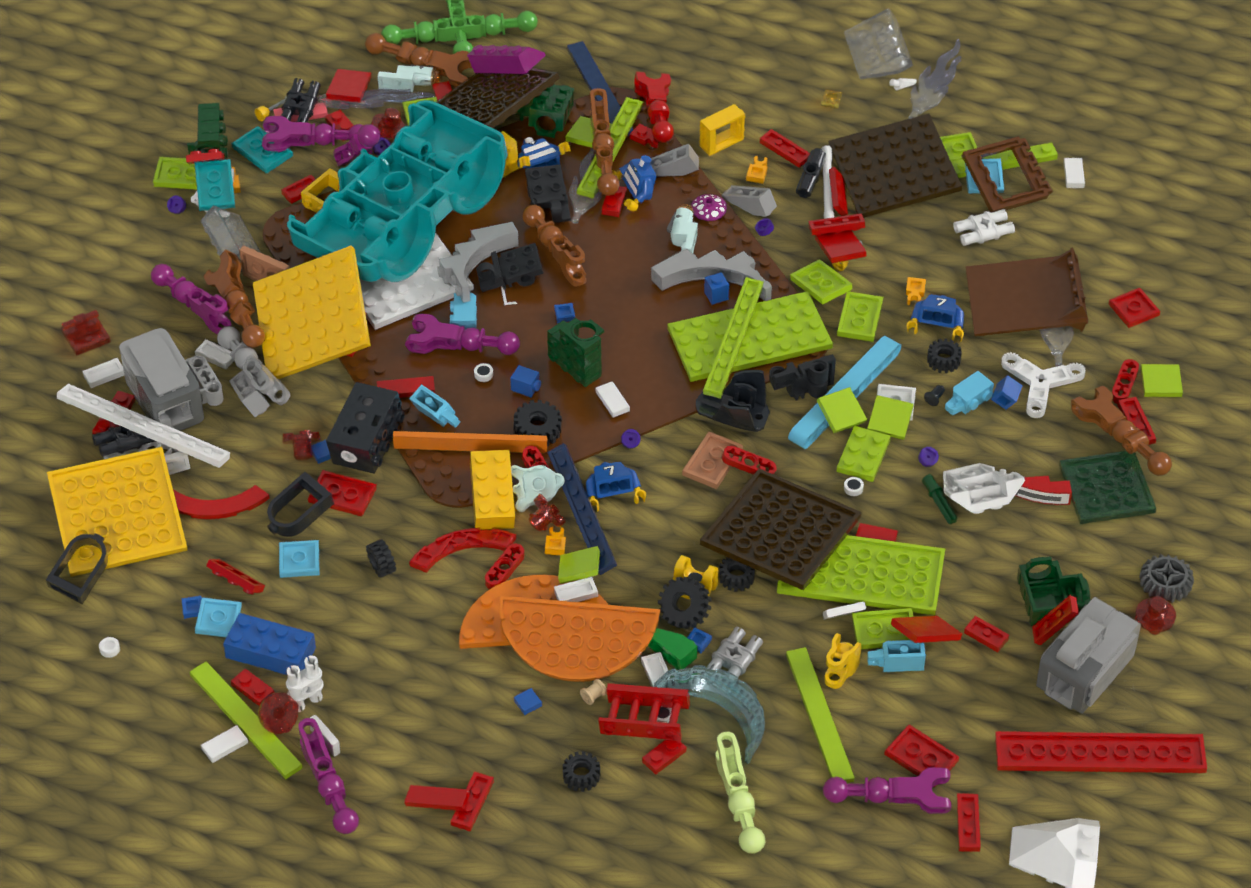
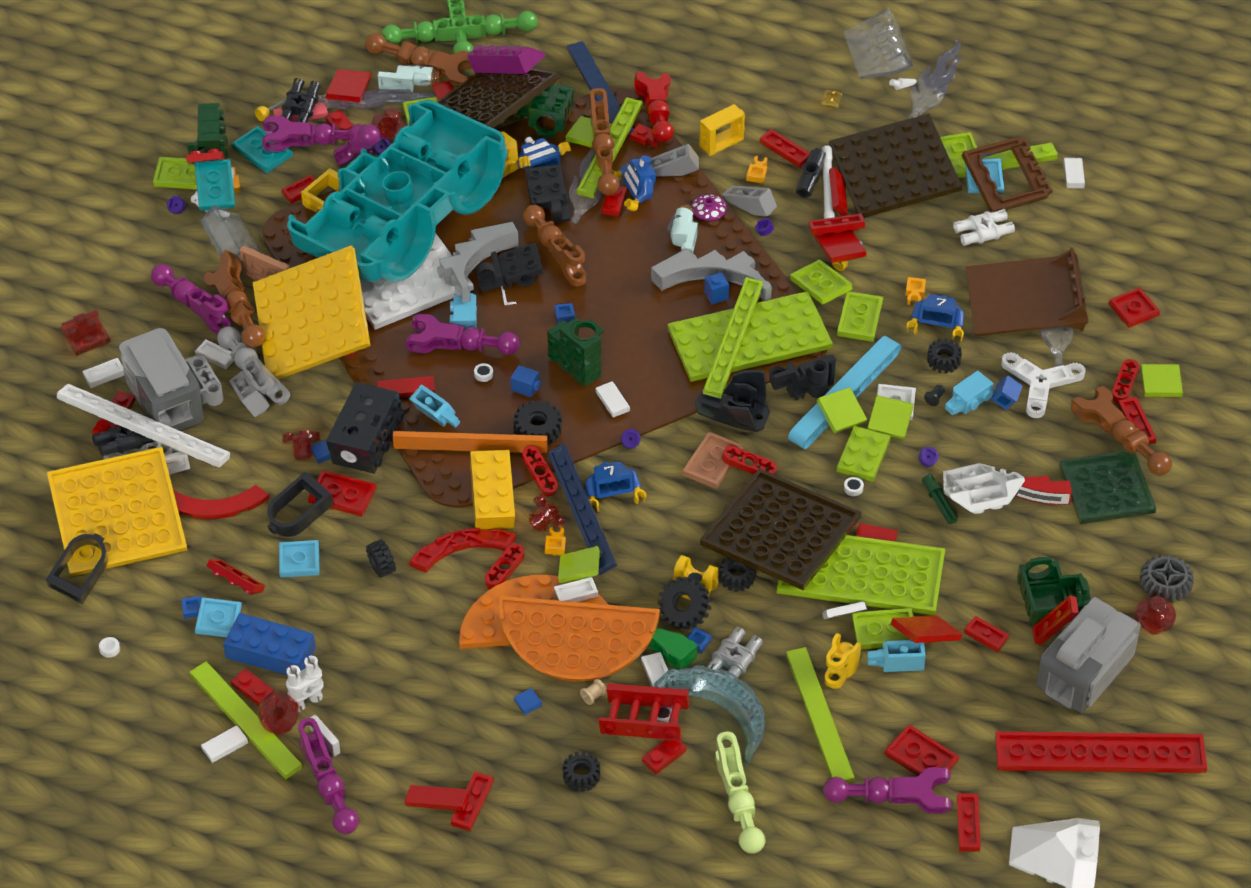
light aqua tile [511,465,565,512] -> none

